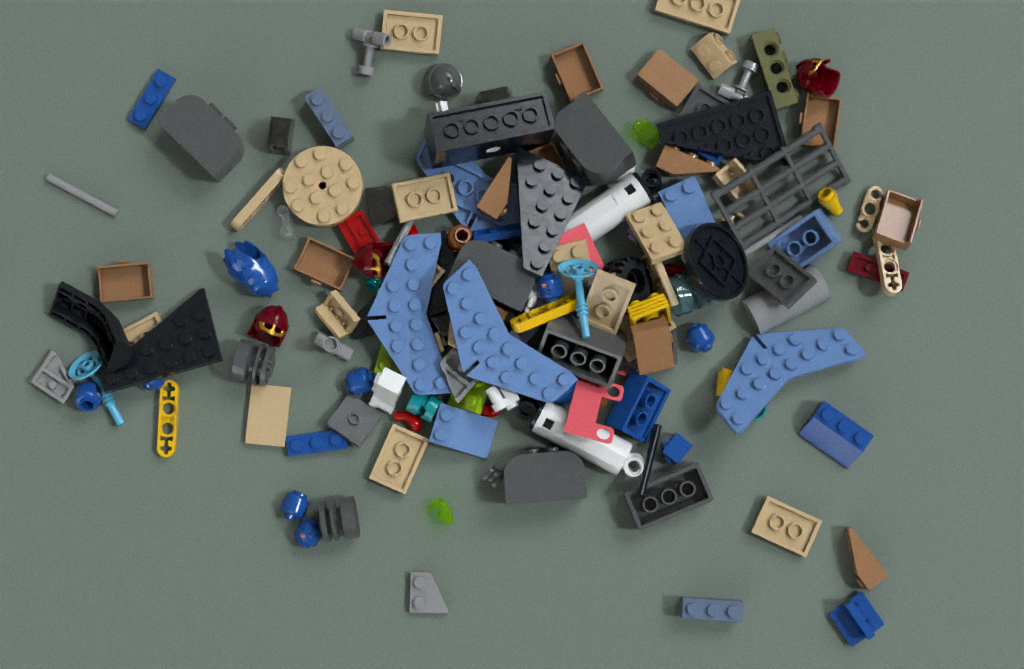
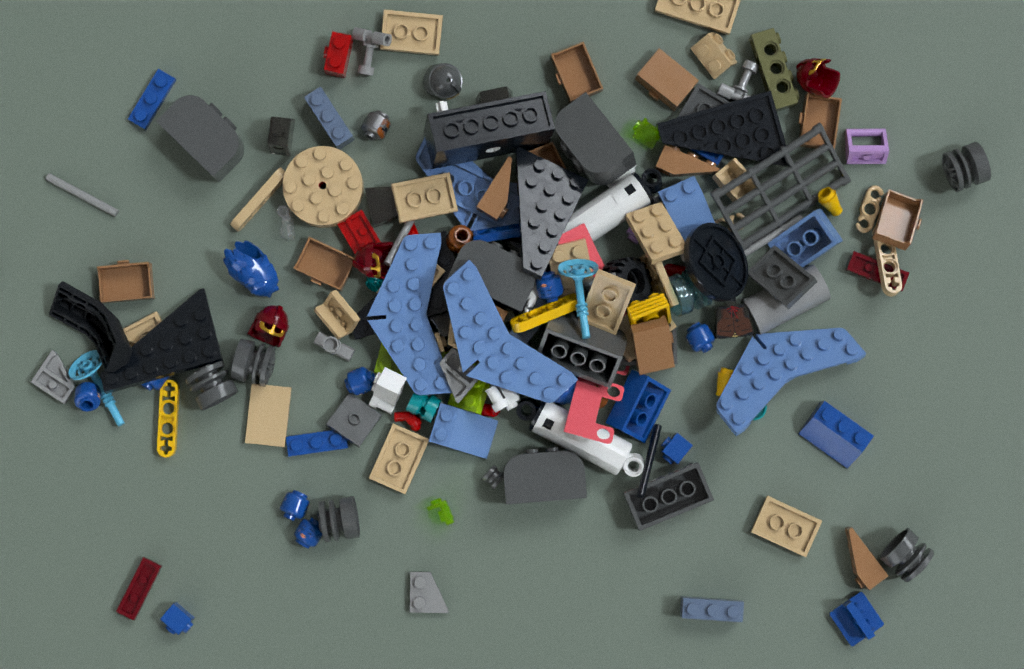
none -> dark red plate [116,557,162,620]
none -> blue brick [160,602,195,635]
none -> dark grey wheel [185,361,239,411]
none -> red brick [324,31,353,78]
none -> flat silver head [361,110,391,141]
none -> torso [714,298,754,340]
none -> lavender tile [845,129,889,164]
none -> dark grey wheel [879,528,934,583]
none -> dark grey wheel [942,142,991,192]

